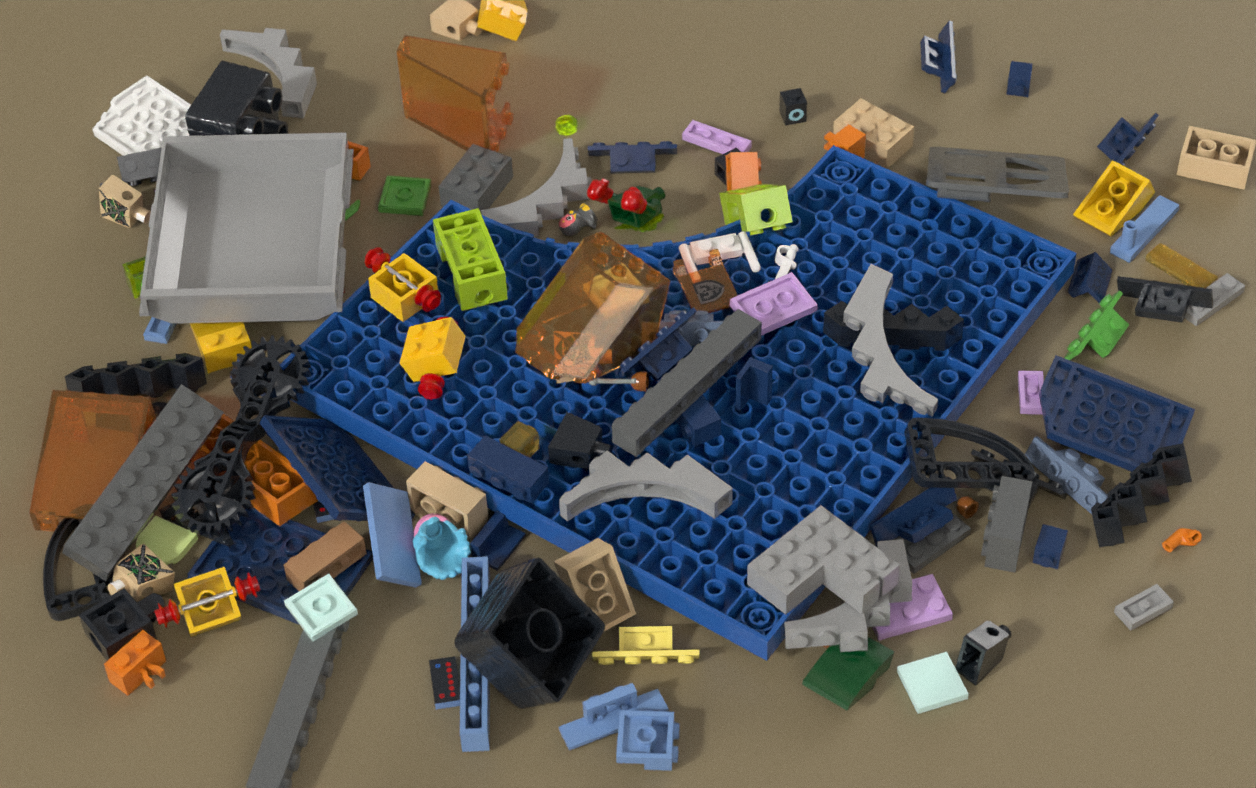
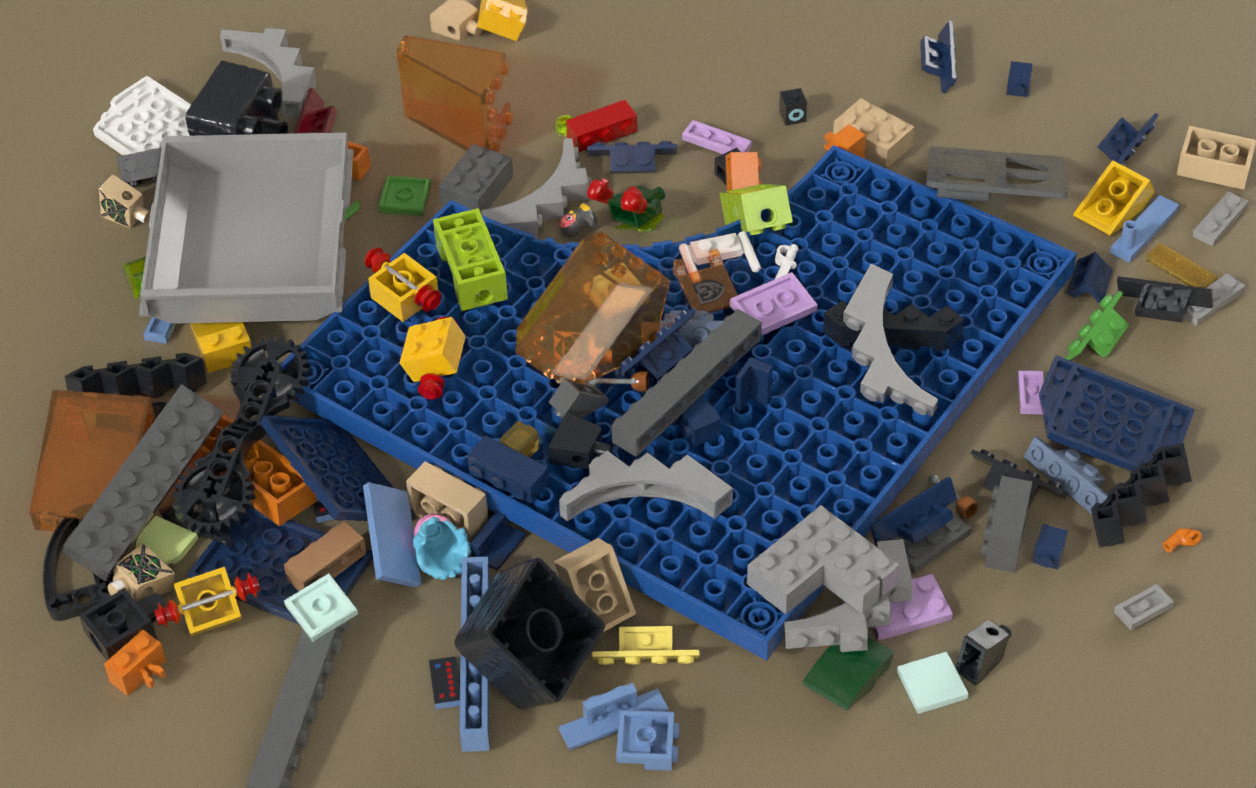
black beam [904,418,1035,488] -> none
none -> dark red bracket [294,87,338,134]
none -> dark grey slope [549,378,609,419]
none -> red brick [566,100,637,153]
none -> light grey plate [1193,191,1248,246]

